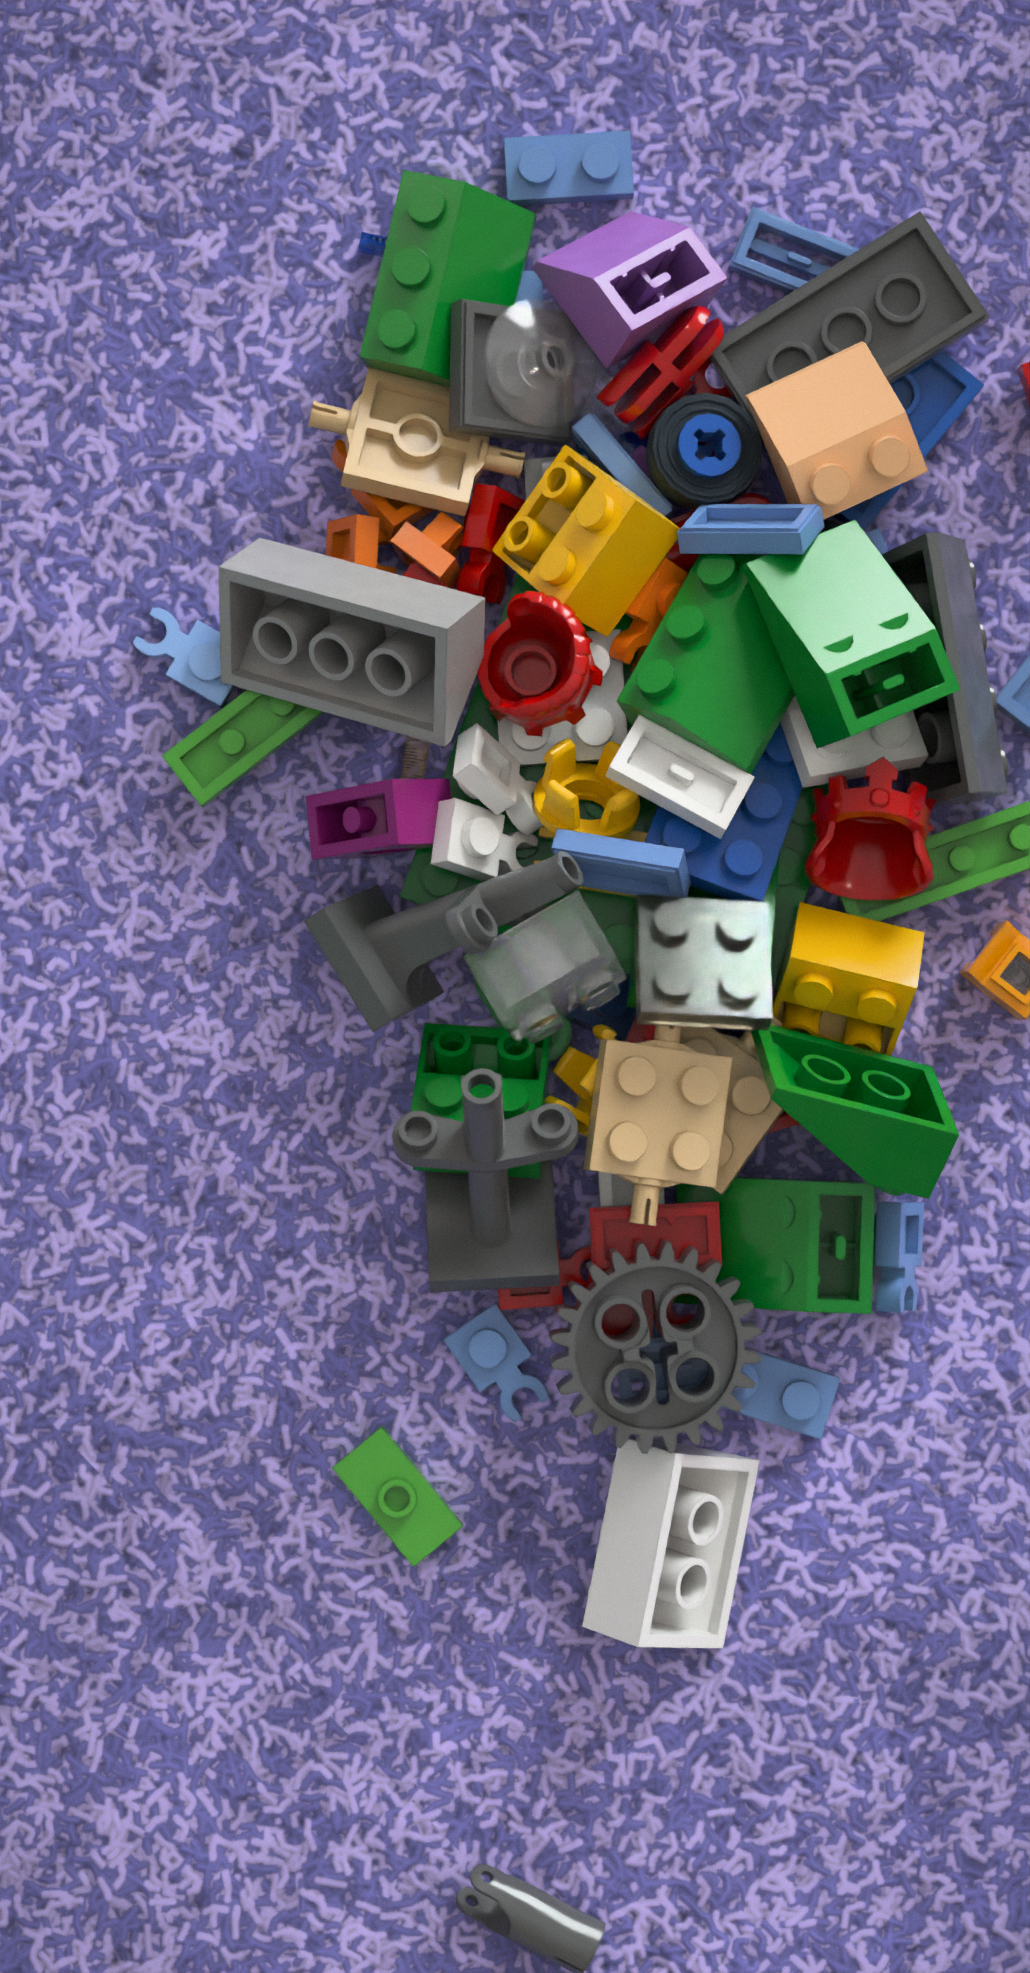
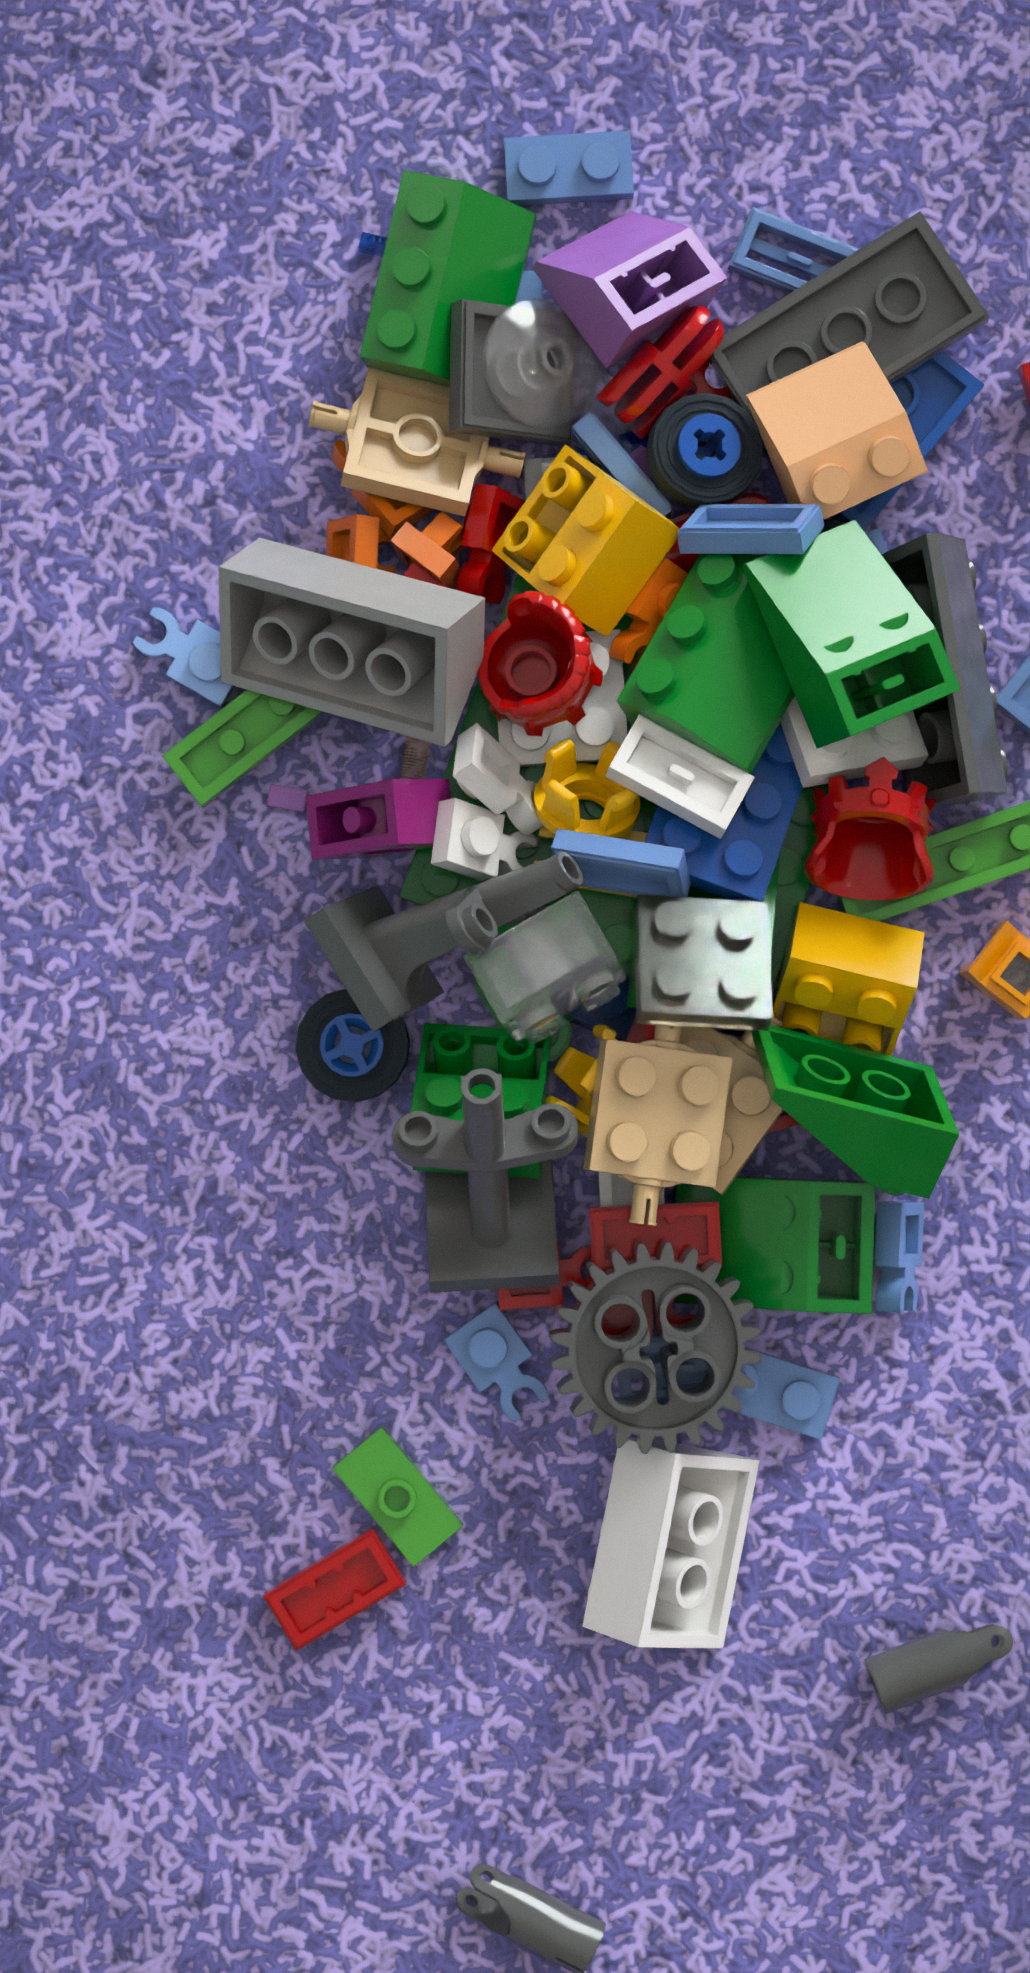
none -> red plate [263,1526,407,1651]
none -> medium lavender piece [266,784,309,813]
none -> black wheel [295,988,410,1102]
none -> dark grey piece [864,1624,1013,1714]

